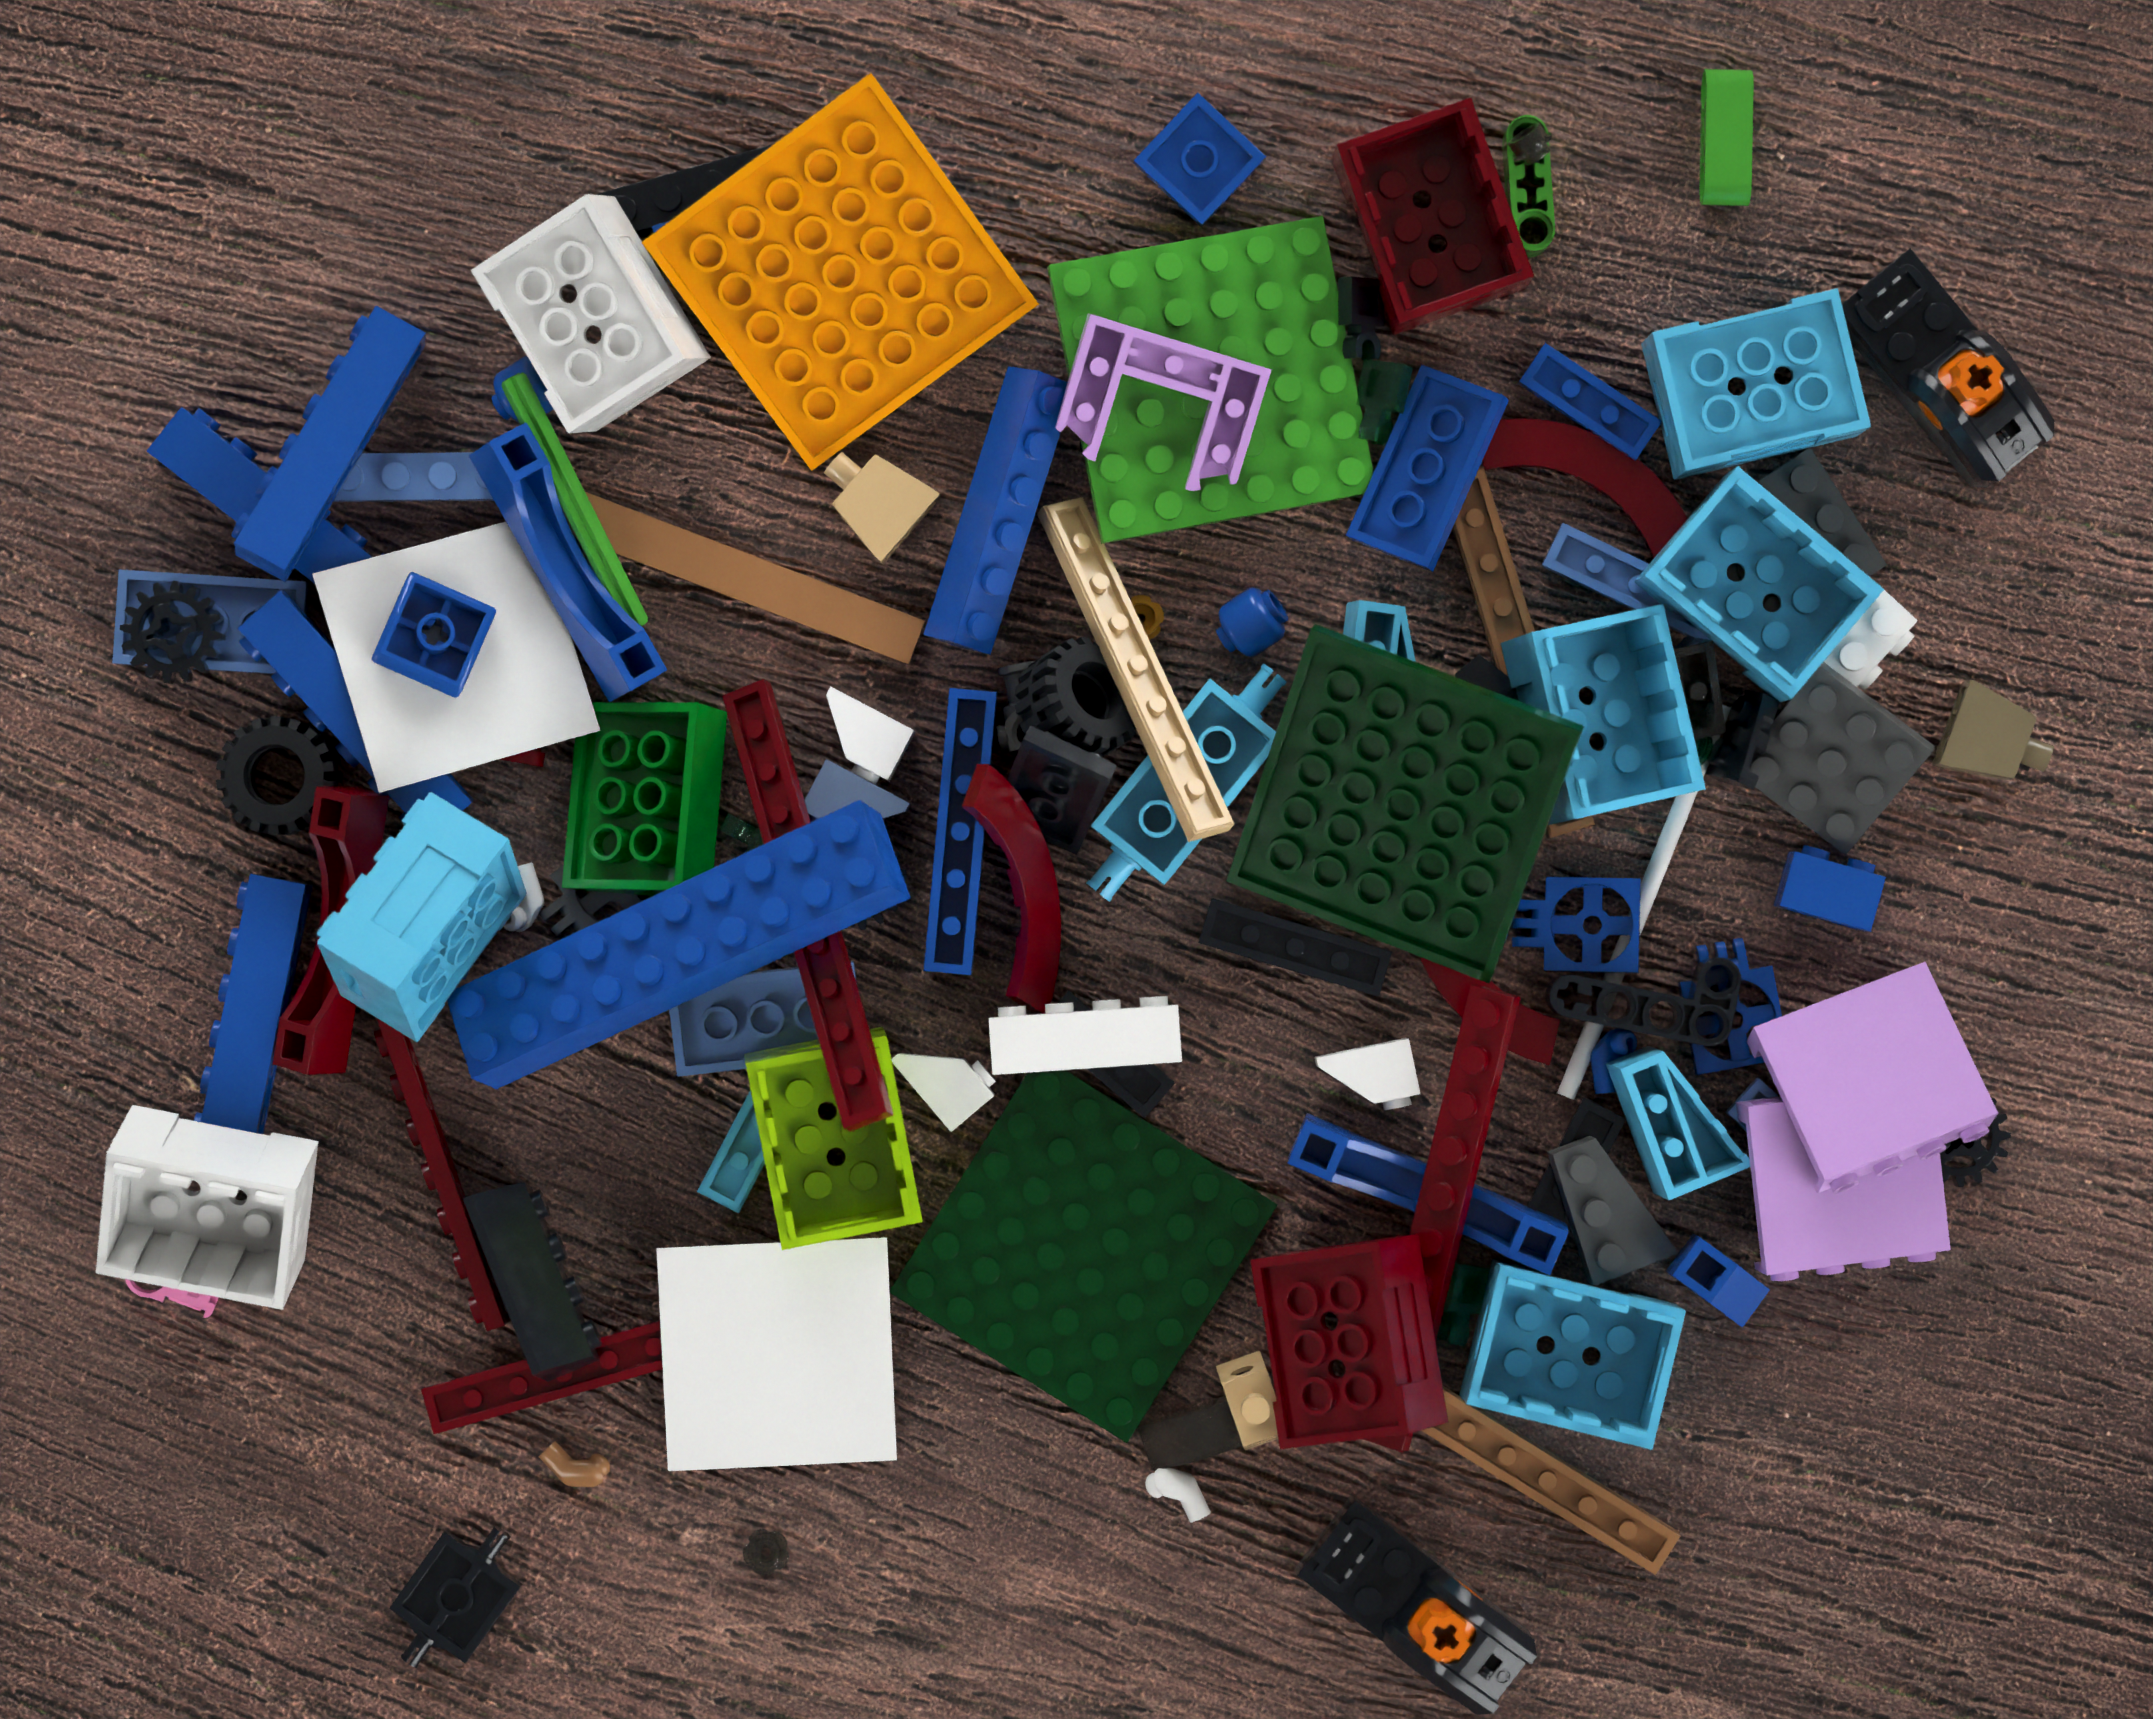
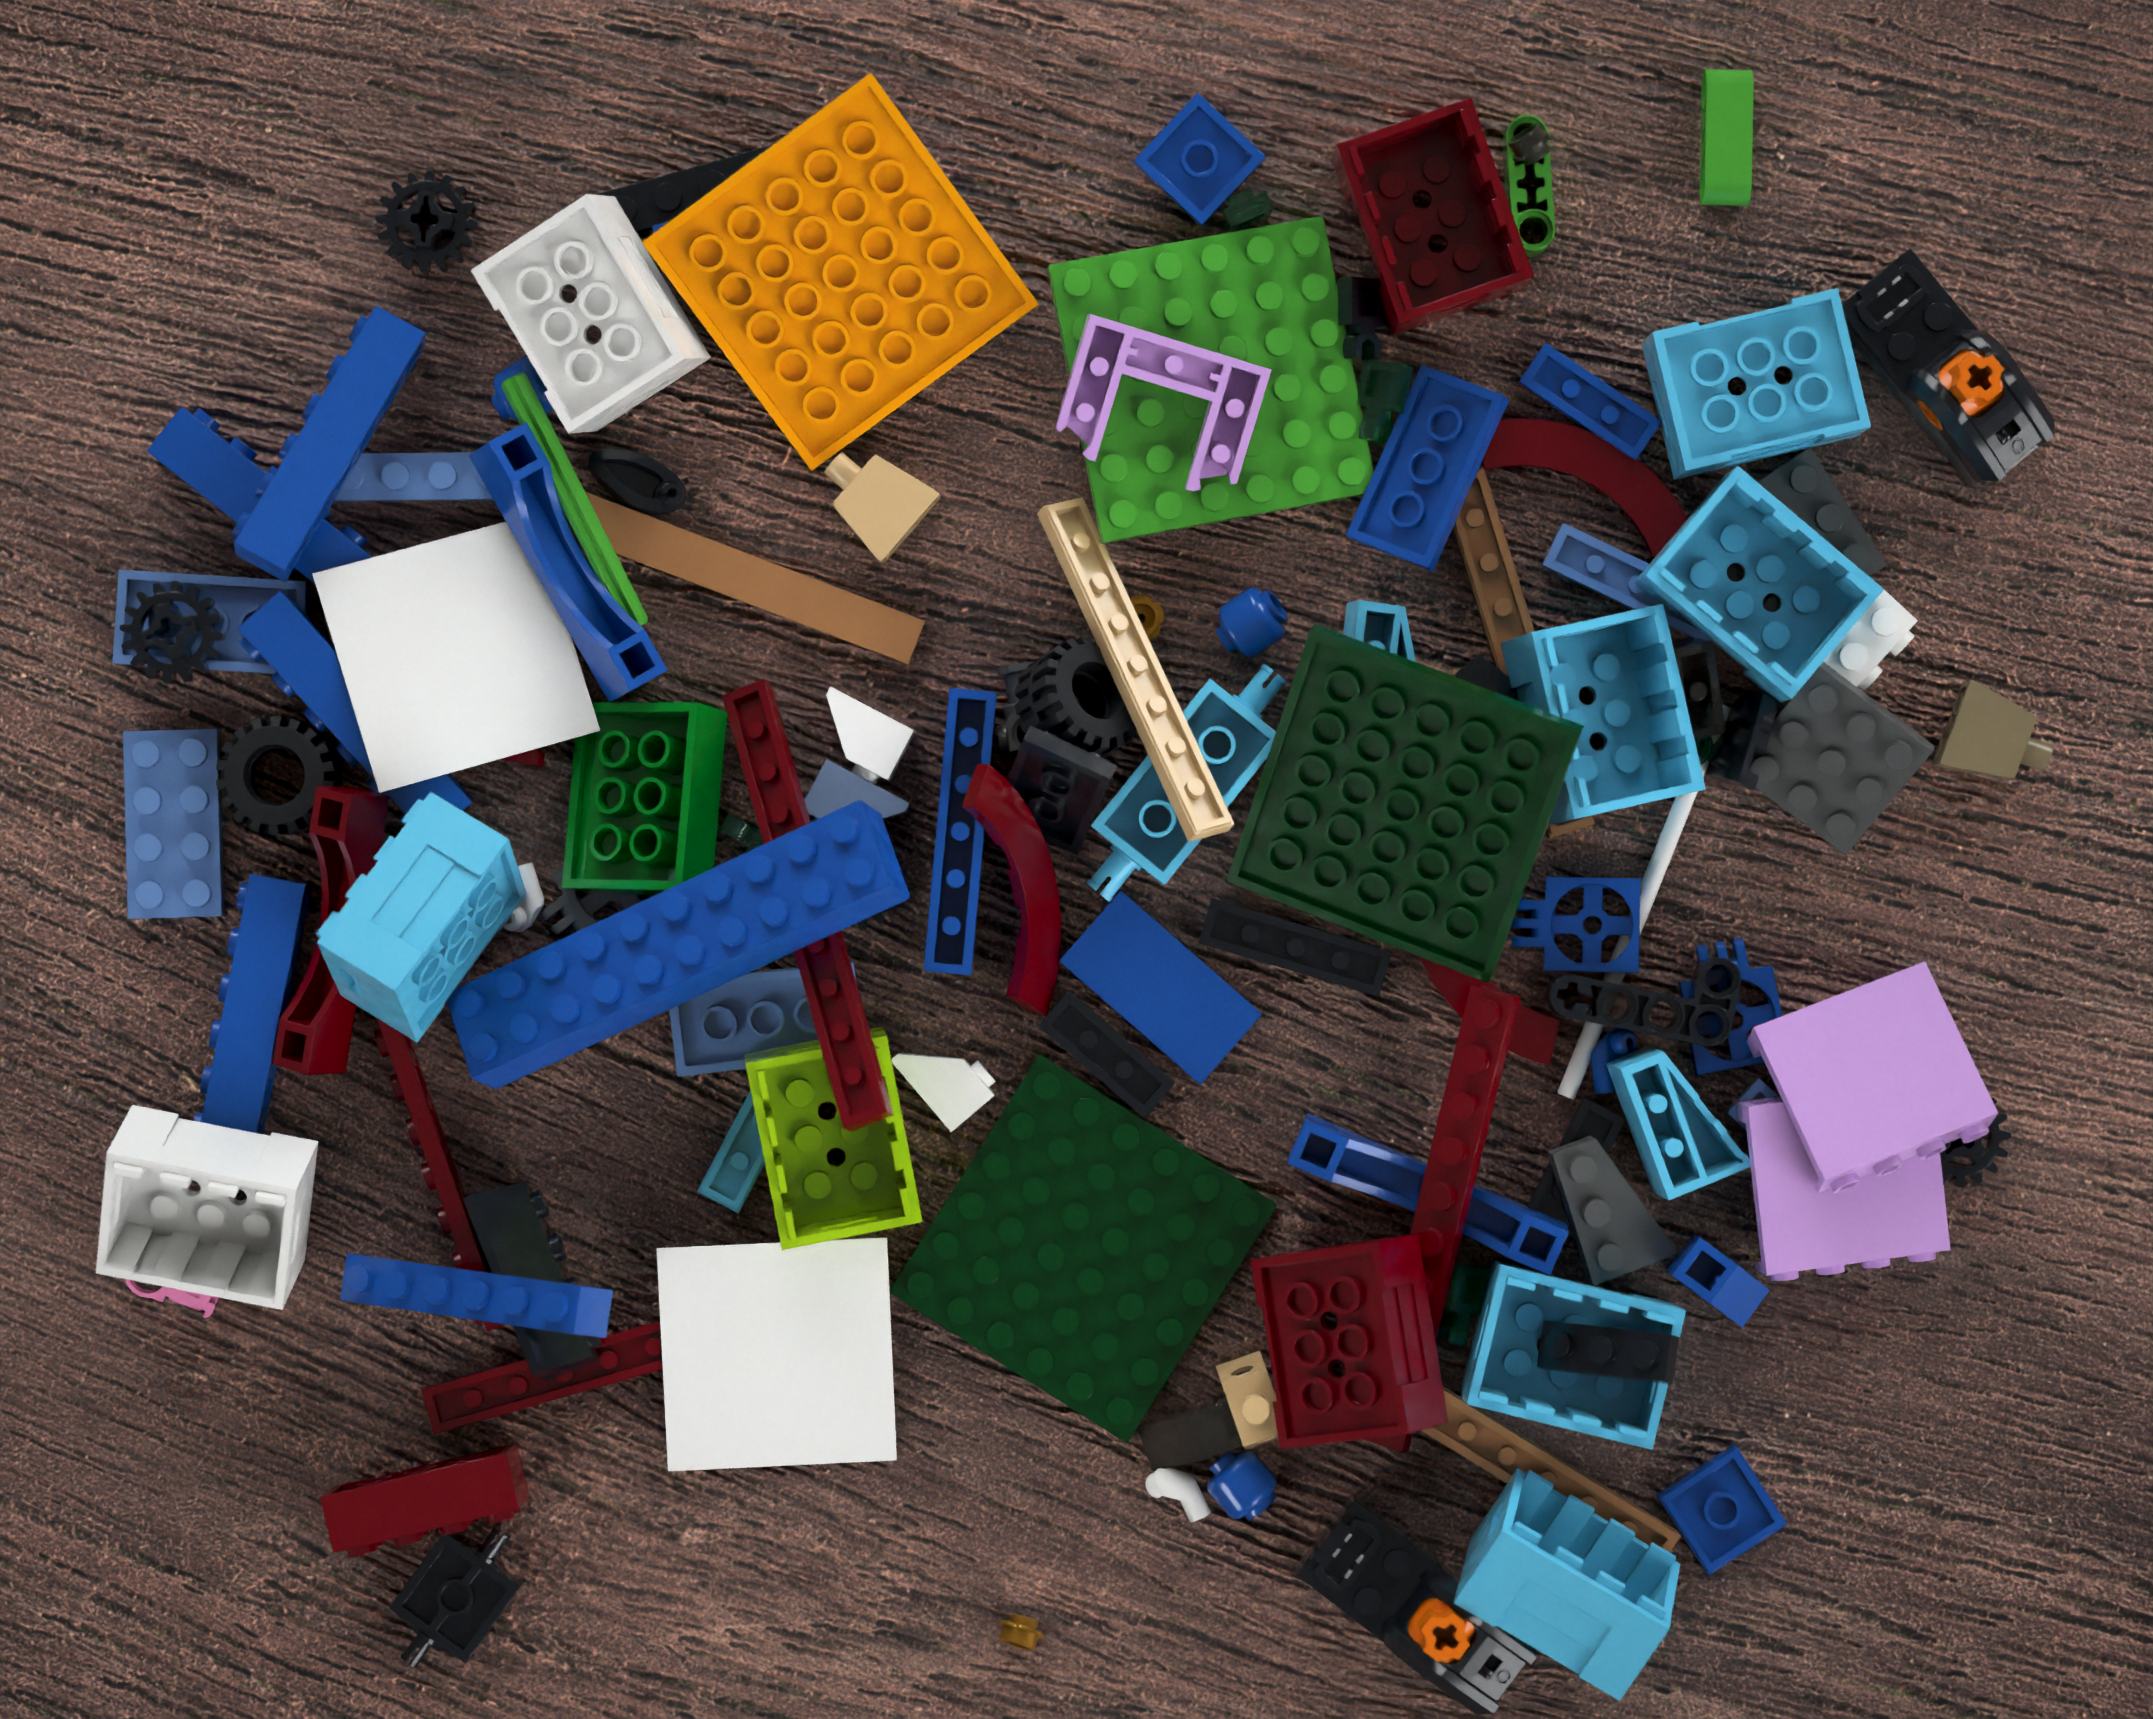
blue brick [372,572,496,698] -> none
medium nougat arm [539,1441,610,1487] -> none
clear smoke plate [743,1529,789,1575] -> none
blue brick [923,366,1068,655] -> none
white brick [988,996,1182,1075] -> none
white slope [1314,1038,1421,1110] -> none
blue brick [1773,845,1886,932] -> none
none -> medium blue plate [123,729,225,919]
none -> dark red brick [320,1443,530,1558]
none -> blue arch [340,1253,613,1338]
none -> black gear [375,170,480,275]
none -> black arm [588,449,687,514]
none -> pearl gold plate [998,1614,1044,1651]
none -> blue tile [1059,891,1262,1085]
none -> blue head [1207,1449,1277,1521]
none -> clear green plate [1222,189,1274,232]
none -> medium azure container [1454,1468,1680,1701]
none -> black plate [1536,1320,1679,1385]
none -> blue tile [1656,1444,1787,1576]

